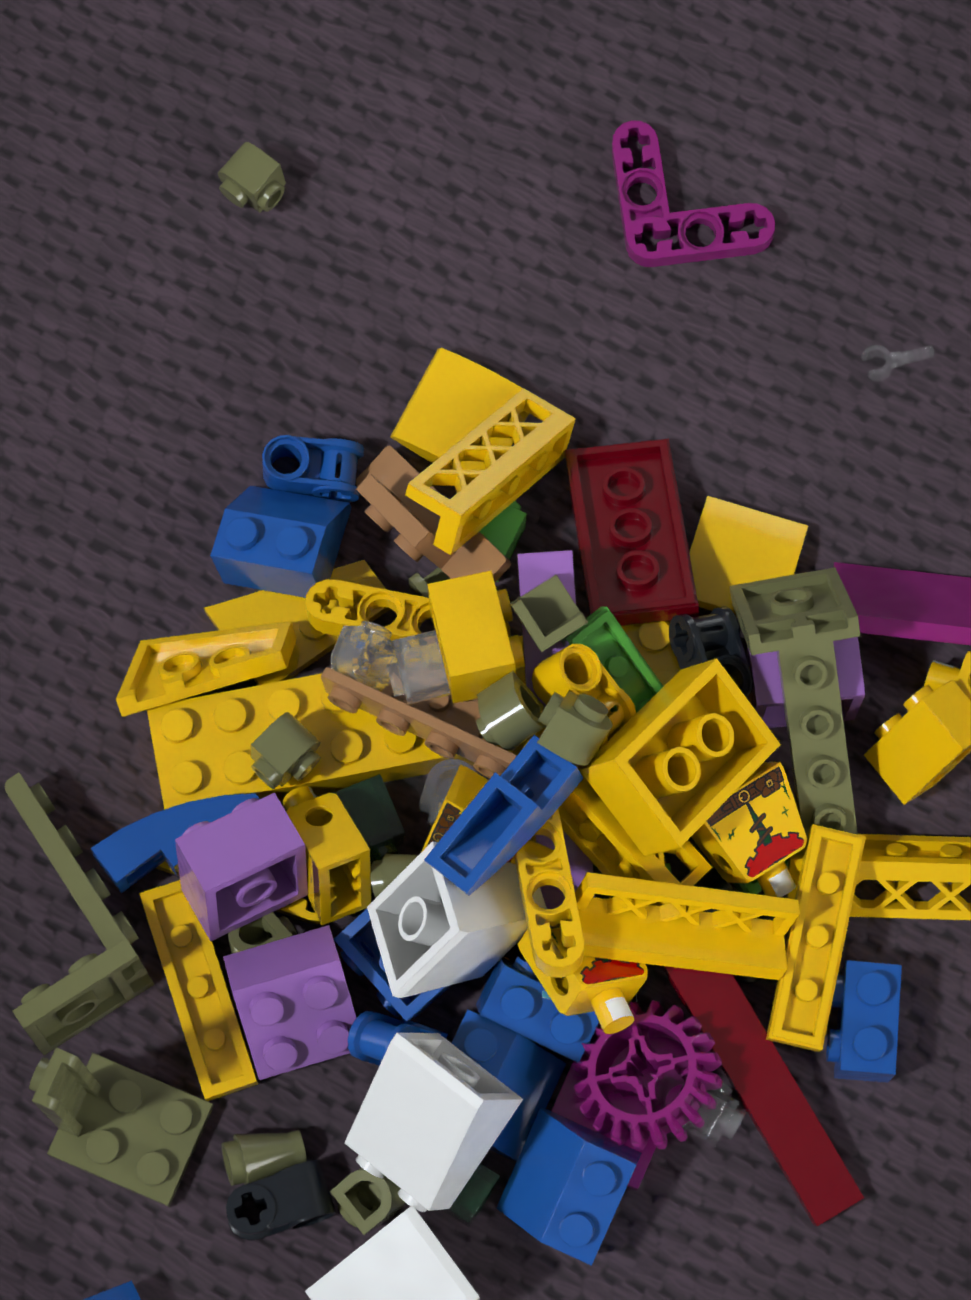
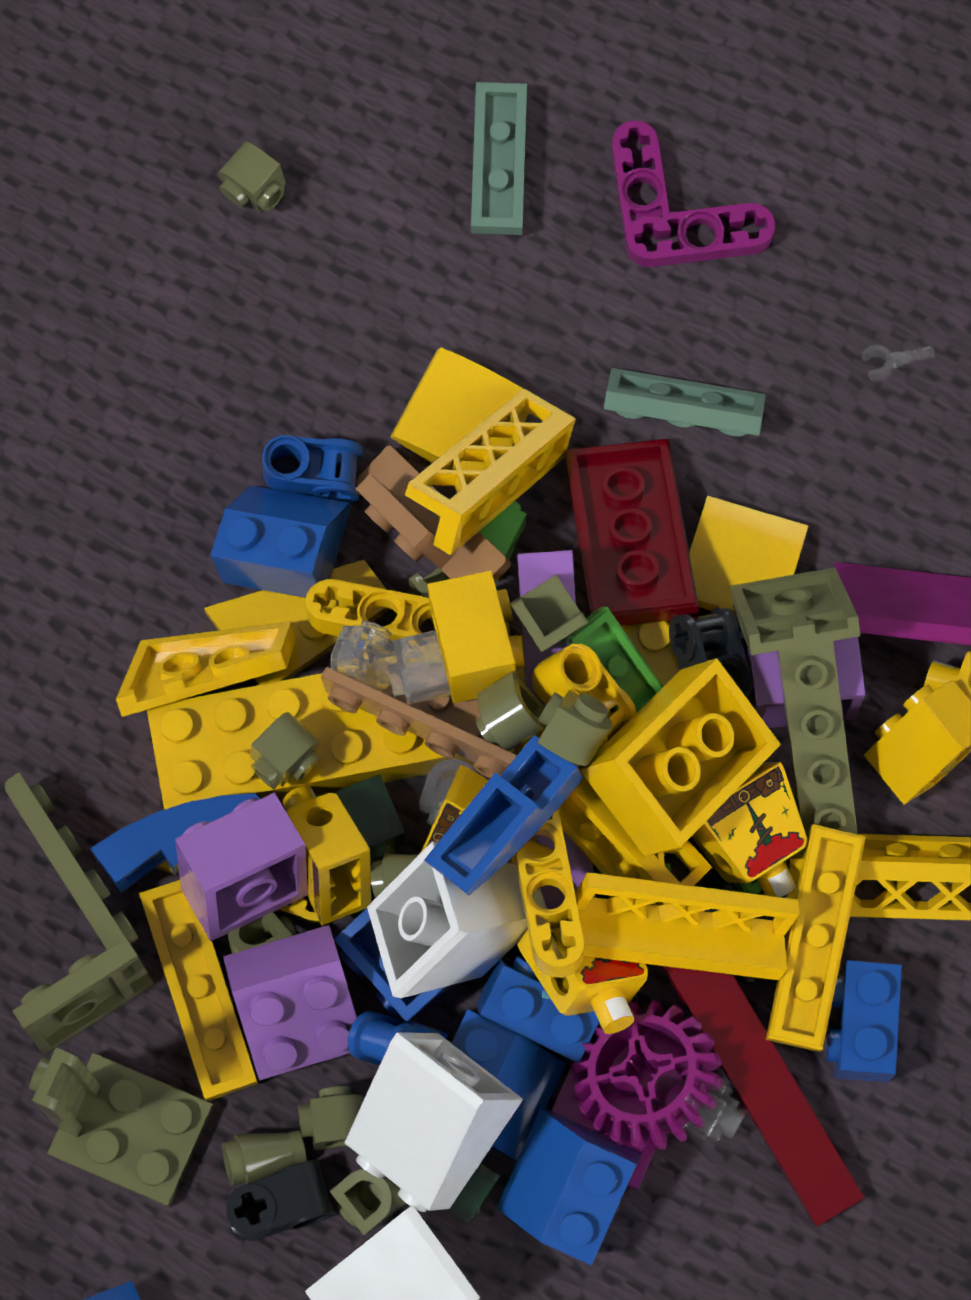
none -> olive plate [298,1086,364,1151]
none -> sand green plate [471,82,527,235]
none -> sand green plate [604,368,766,436]

